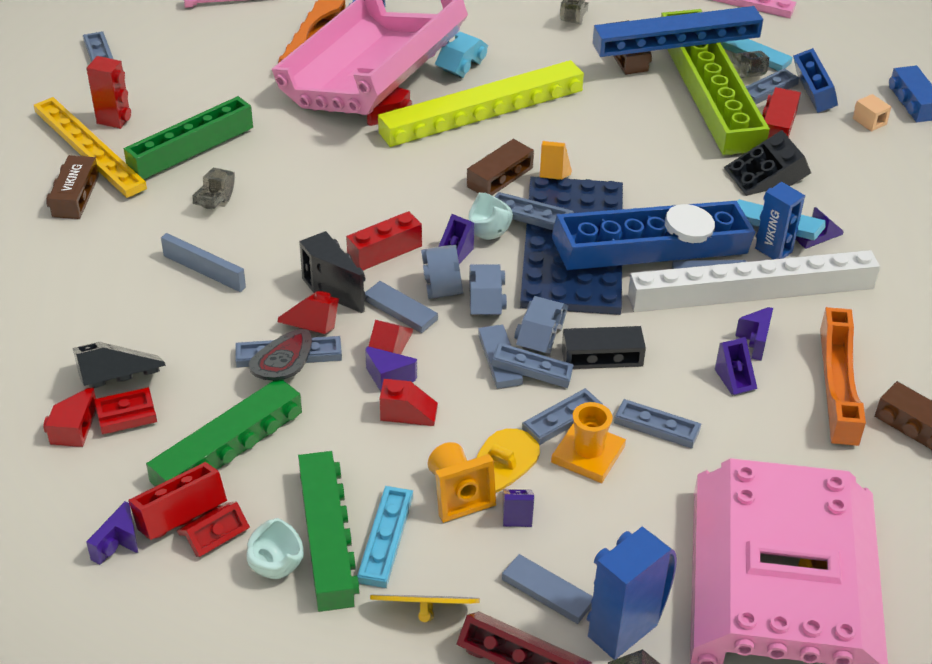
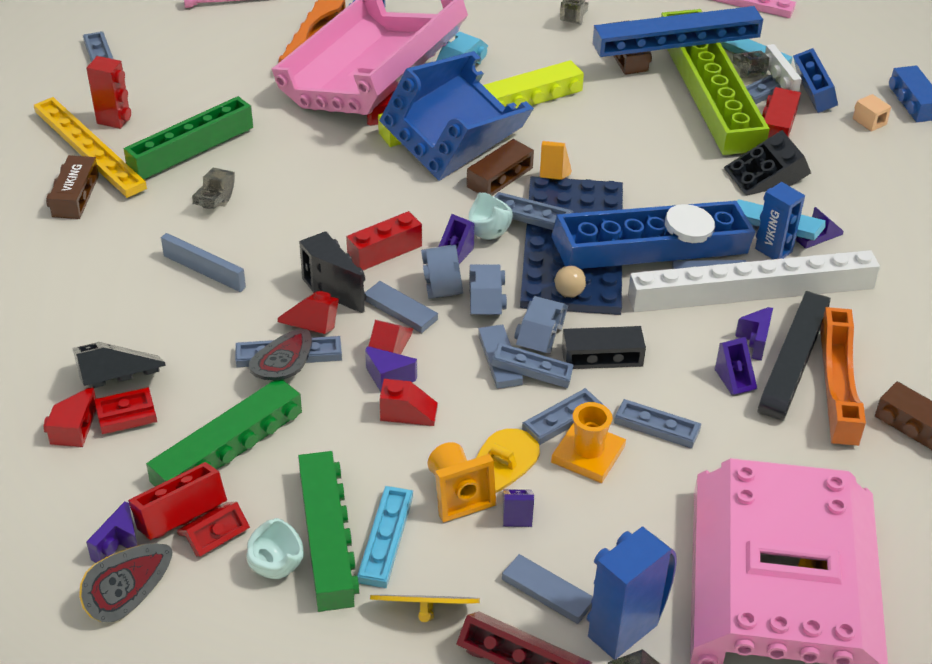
none -> shield [79,543,173,622]
none -> blue windscreen [379,51,534,181]
none -> tan piece [554,266,586,297]
none -> black beam [757,291,831,421]
none -> white plate [762,44,802,92]

